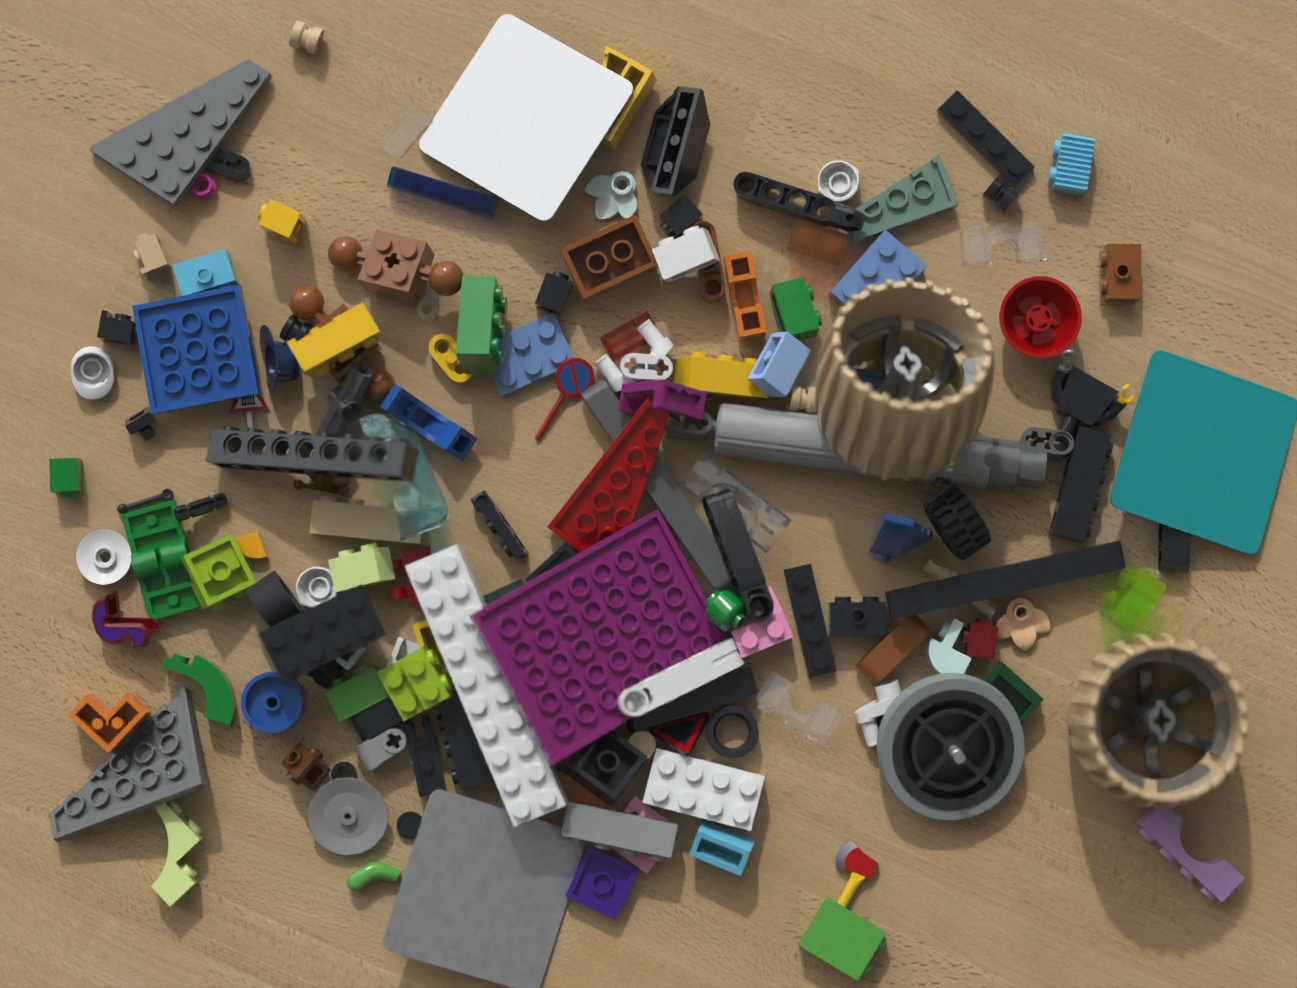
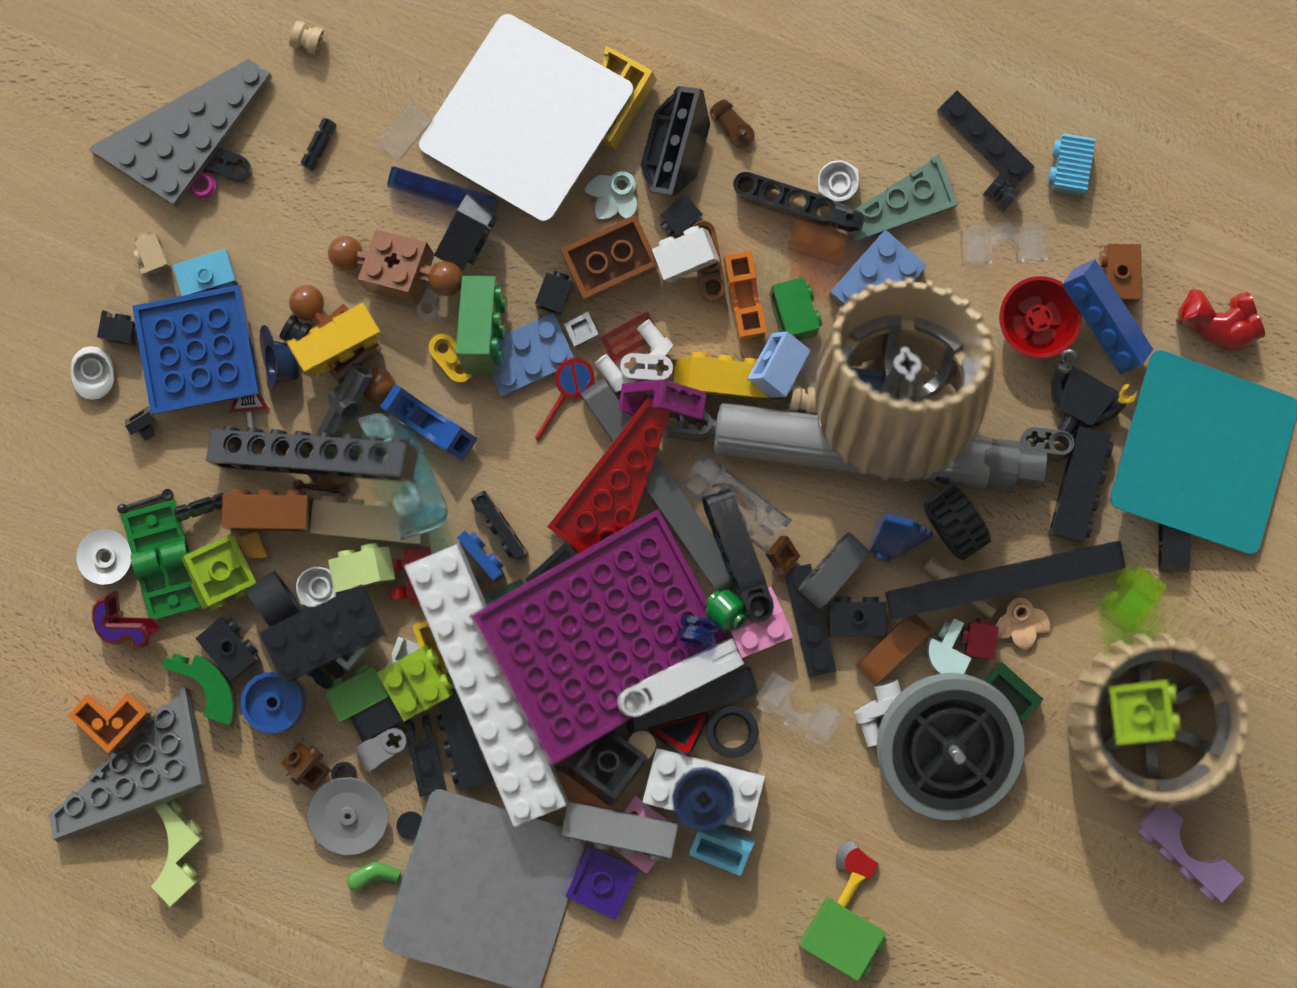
green brick [49,458,83,498] -> none
yellow brick [257,199,307,246] -> none
none -> black brick [195,617,260,681]
none -> dark orange brick [222,489,313,532]
none -> black axle [301,118,336,170]
none -> black brick [433,192,498,271]
none -> blue plate [457,531,504,582]
none -> flat silver plate [564,312,601,350]
none -> dark blue wheel [672,767,735,831]
none -> clear blue wheel [677,615,719,647]
none -> reddish brown piece [710,100,755,148]
none -> reddish brown plate [765,536,801,575]
none -> dark grey beam [798,532,870,609]
none -> blue brick [1062,259,1153,374]
none -> lime plate [1109,680,1180,745]
none -> red animal [1176,289,1265,352]

